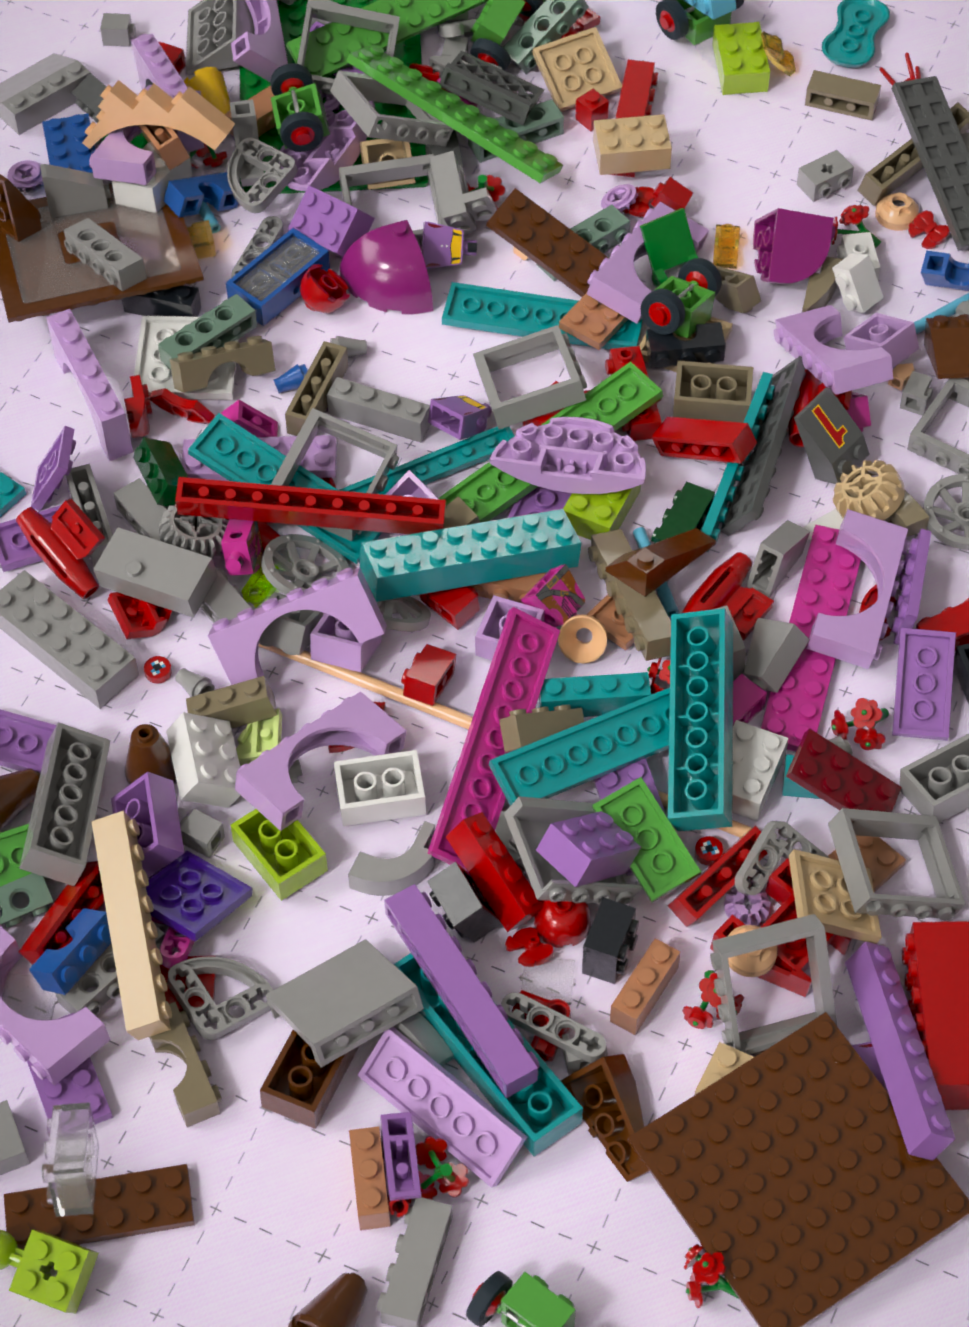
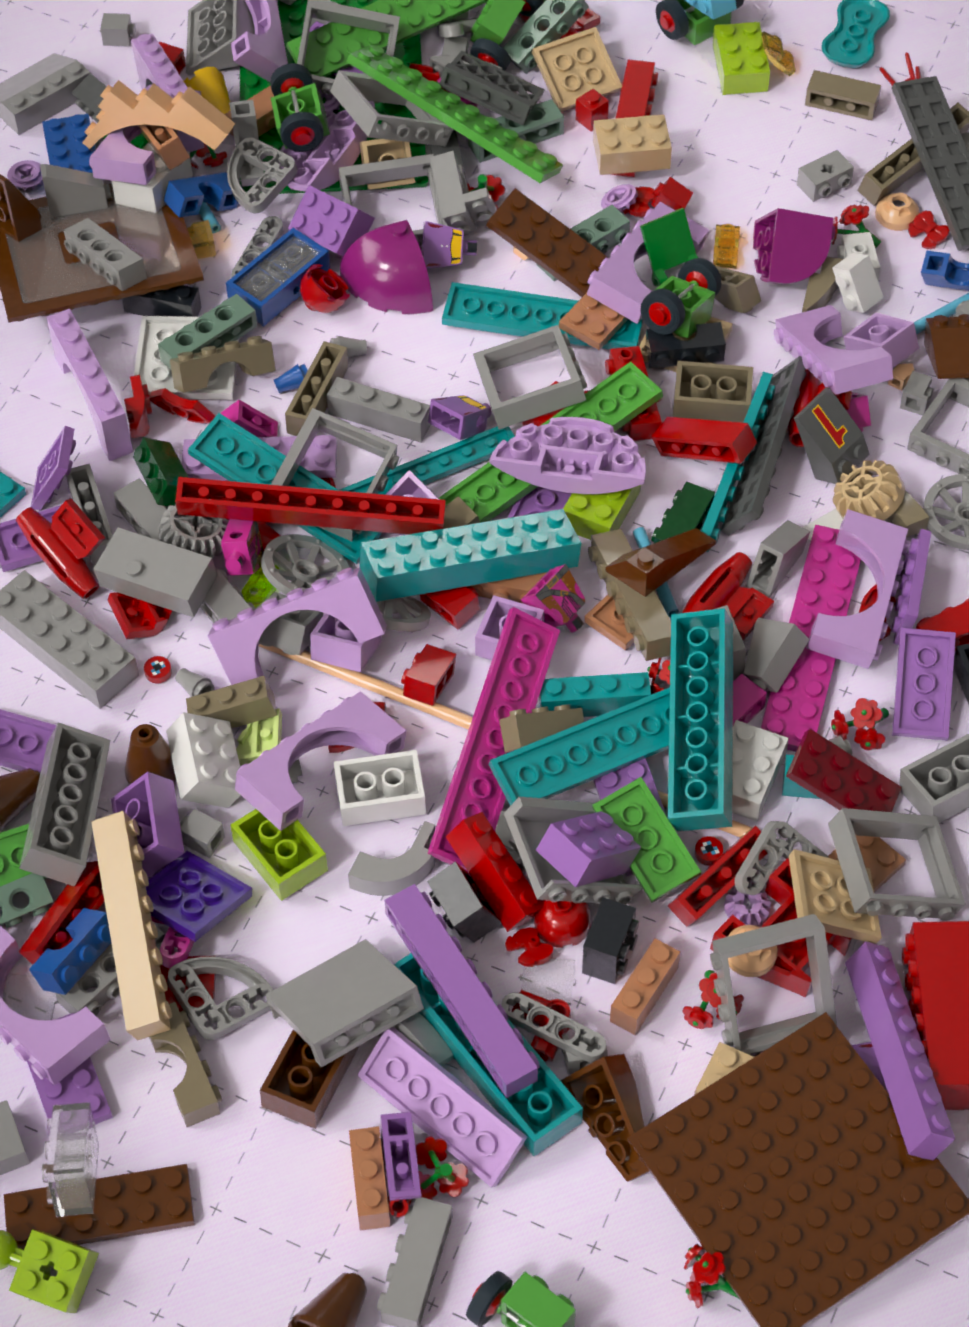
light nougat piece [558,614,607,664] -> none

